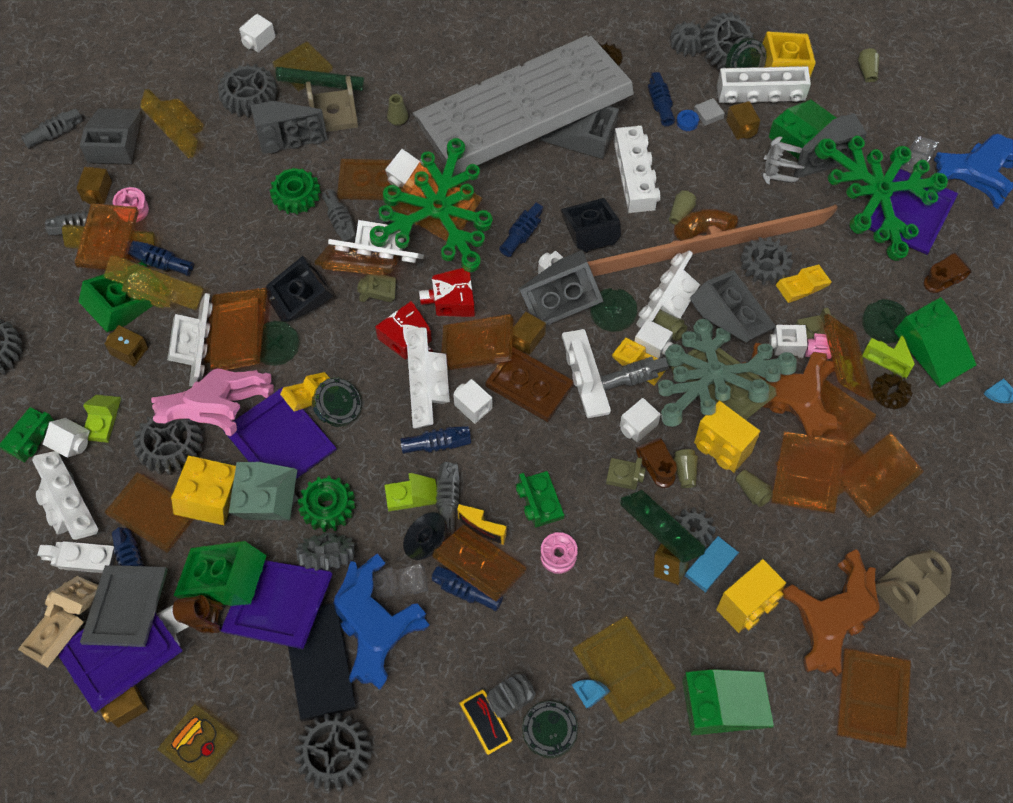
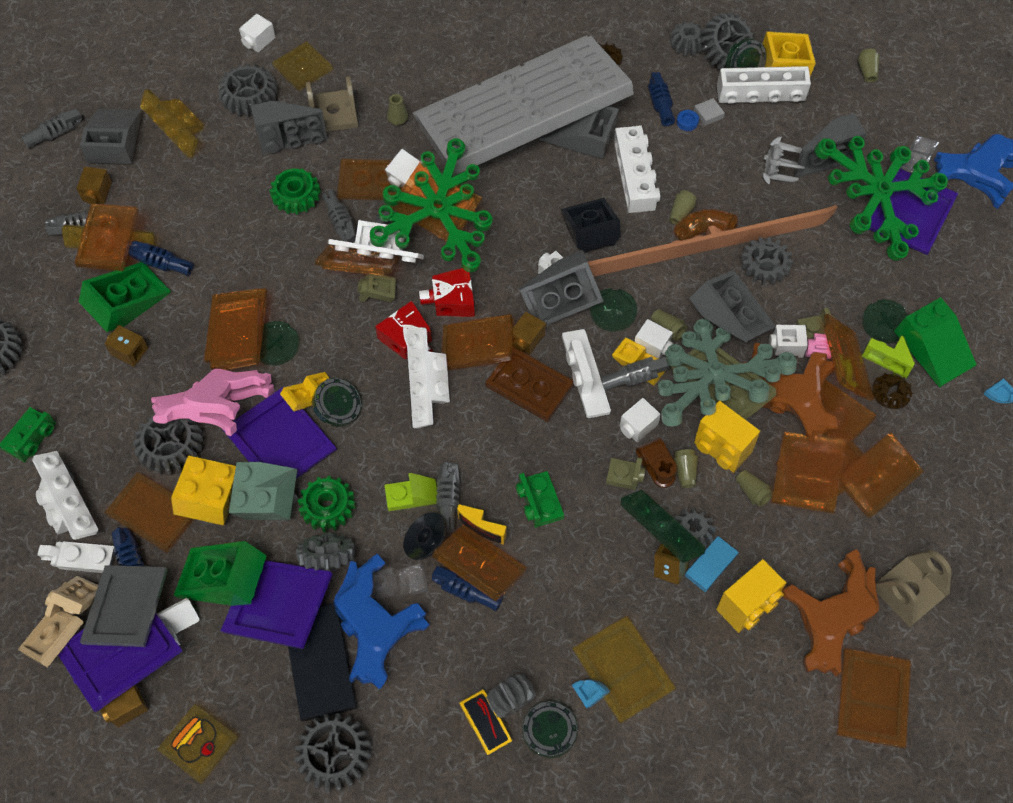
white brick [43,418,90,458] -> none
lime slope [83,395,121,443] -> none
clear yellow bracket [104,255,203,310] -> none
bright pink wheel [113,187,149,223] -> none
white bracket [167,293,213,386] -> none
reddish brown piece [172,595,223,633] -> none
black slope [266,256,334,322] -> none
clear green tile [275,67,364,91] -> none
dark blue hinge [400,426,471,454] -> none
white brick [454,379,493,424] -> none
dark blue hinge [499,202,543,257] -> none
bright pink wheel [541,532,577,574] -> none
white bracket [636,250,700,328] -> none
green slope [682,670,774,736] -> none
pearl gold brick [726,101,761,140] -> none
green slope [769,99,837,160] -> none
yellow slope [776,265,832,303] -> none
reddish brown piece [923,253,972,293] -> none

